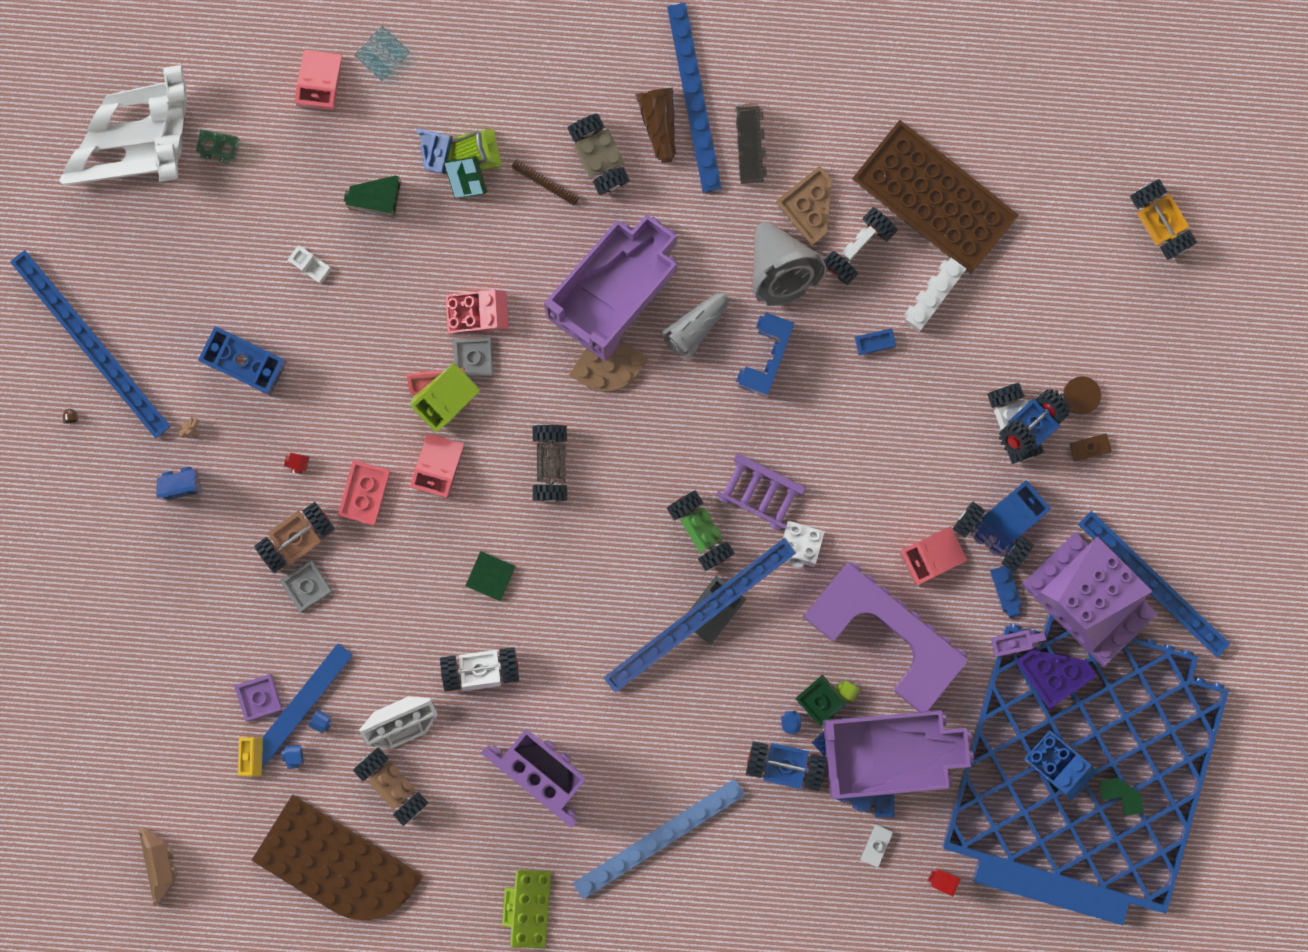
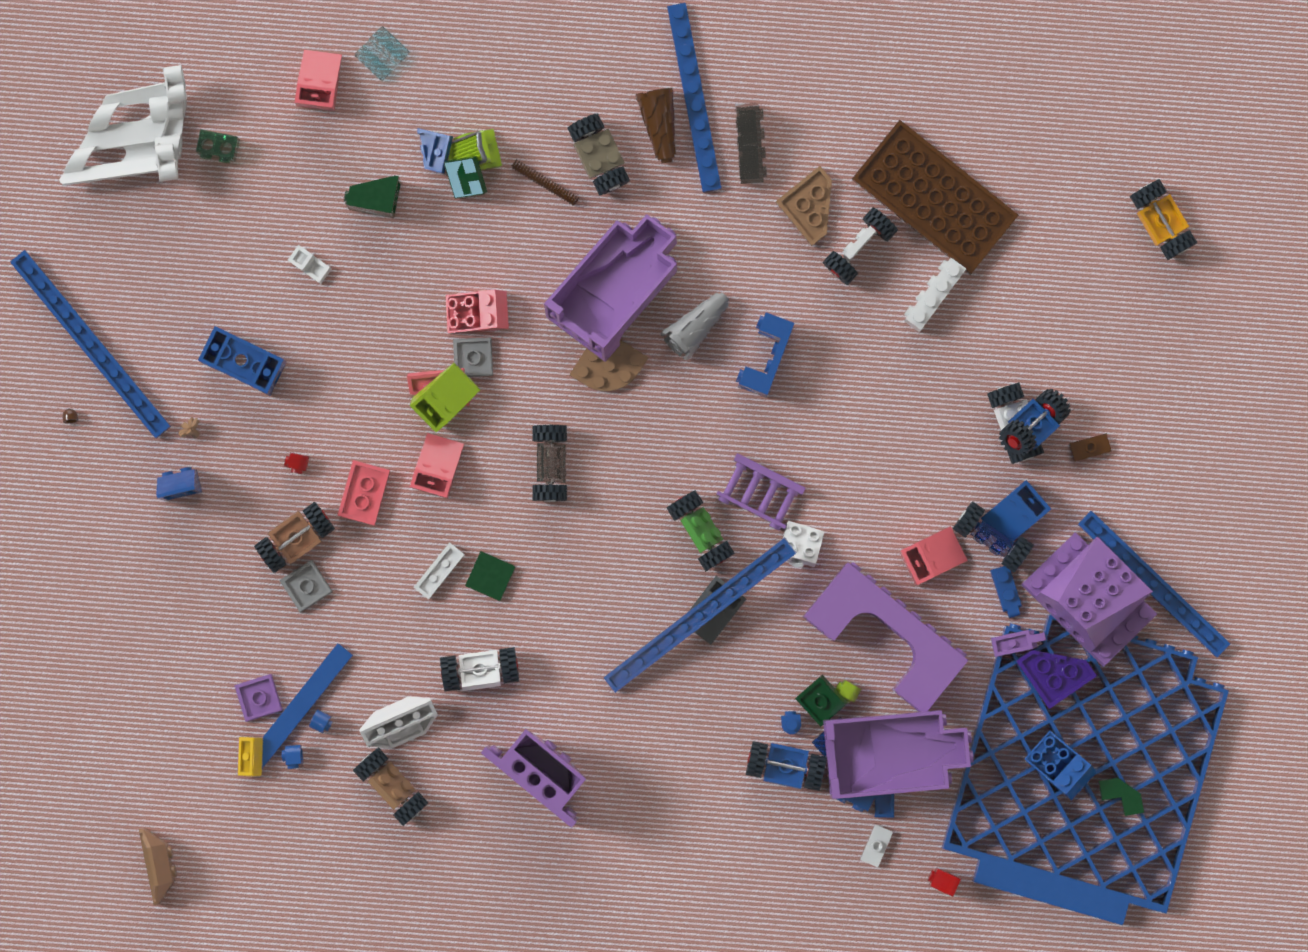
reddish brown plate [251,794,423,920] -> none
lime bracket [502,870,551,948] -> none
medium blue plate [573,779,745,899] -> none
light grey cone [753,222,826,306] -> none
blue plate [854,328,896,356] -> none
reddish brown tile [1063,376,1101,414] -> none
none -> white plate [414,543,465,599]

